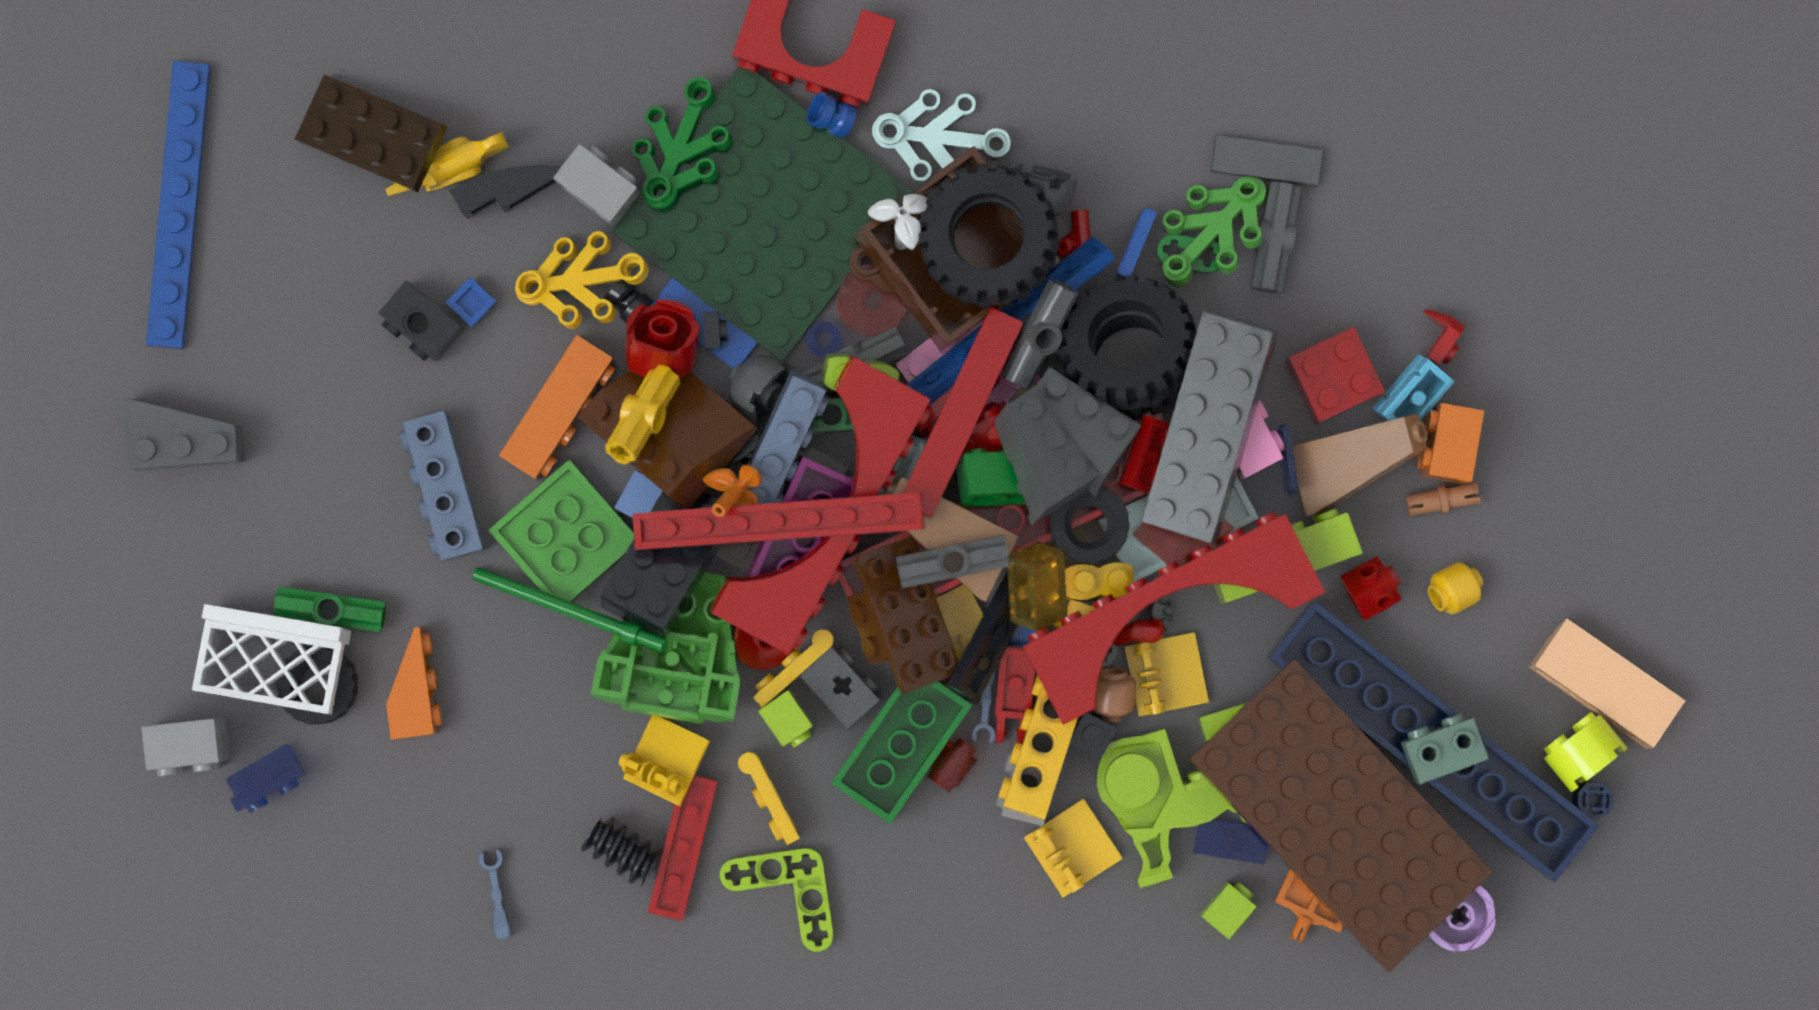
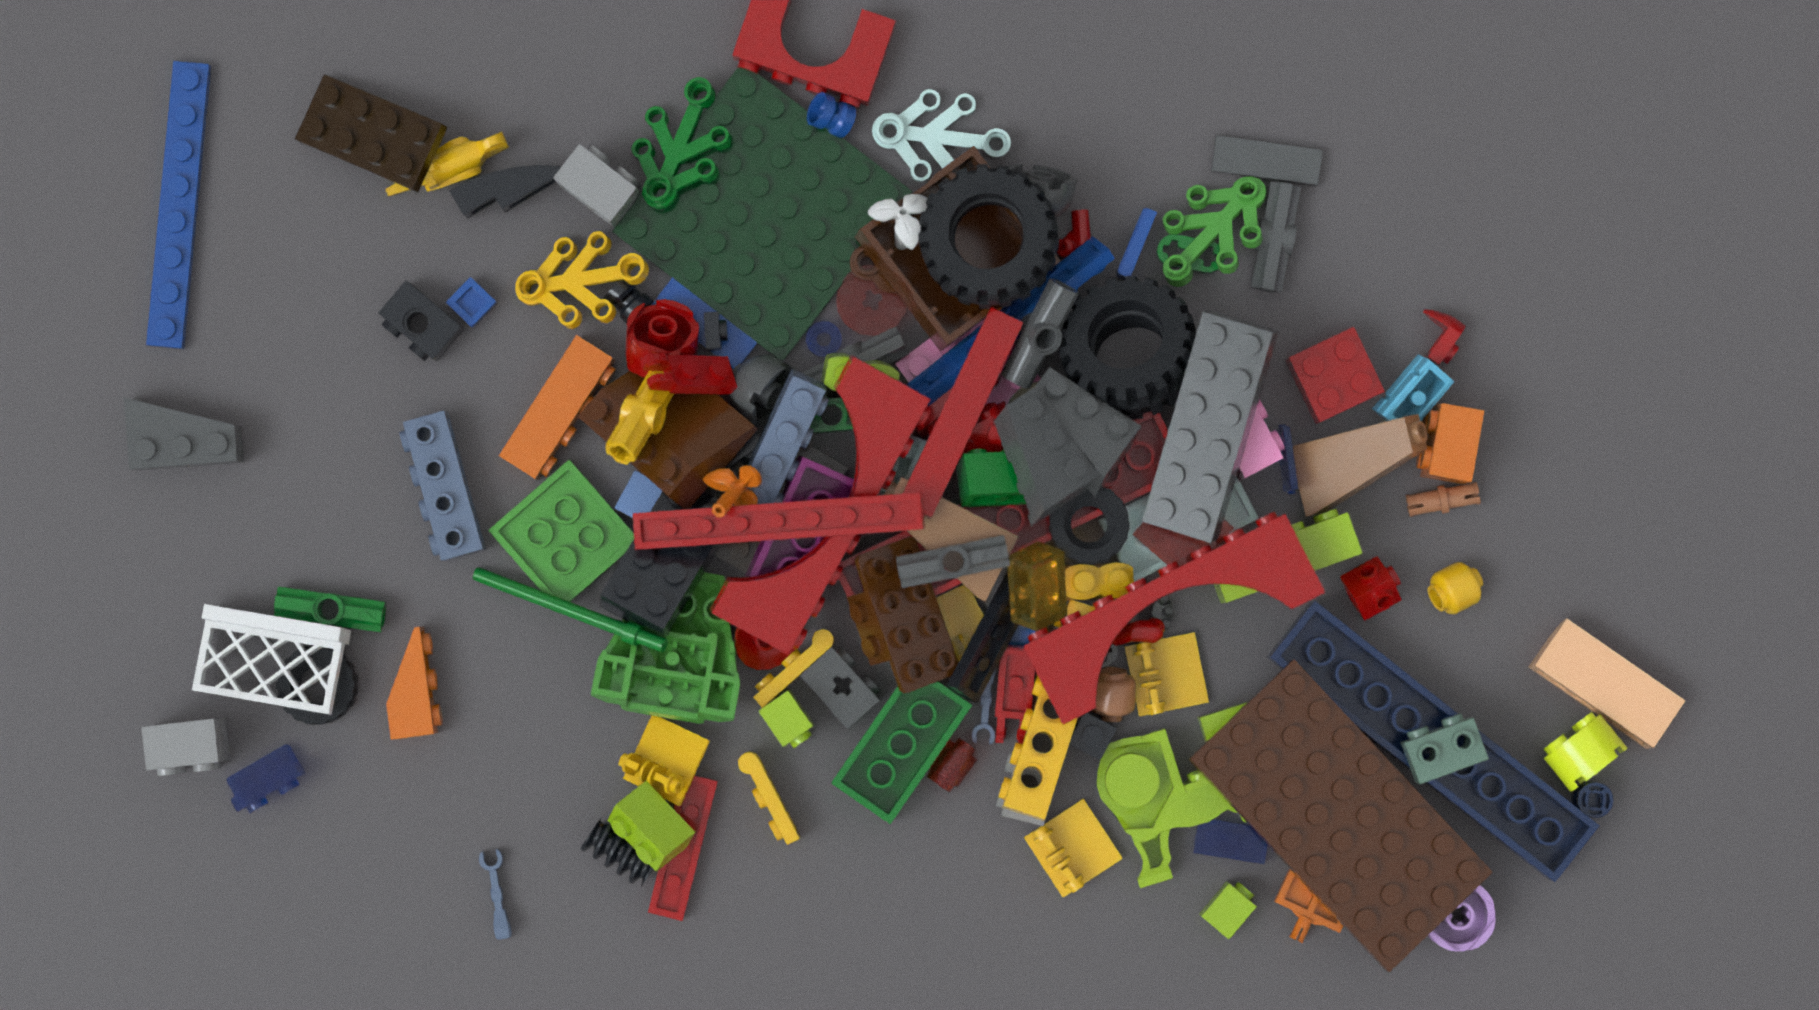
lime beam [720,847,834,952] -> none
red plate [1121,415,1170,494] -> none
none -> lime brick [608,781,695,872]
none -> red hinge [640,353,737,395]

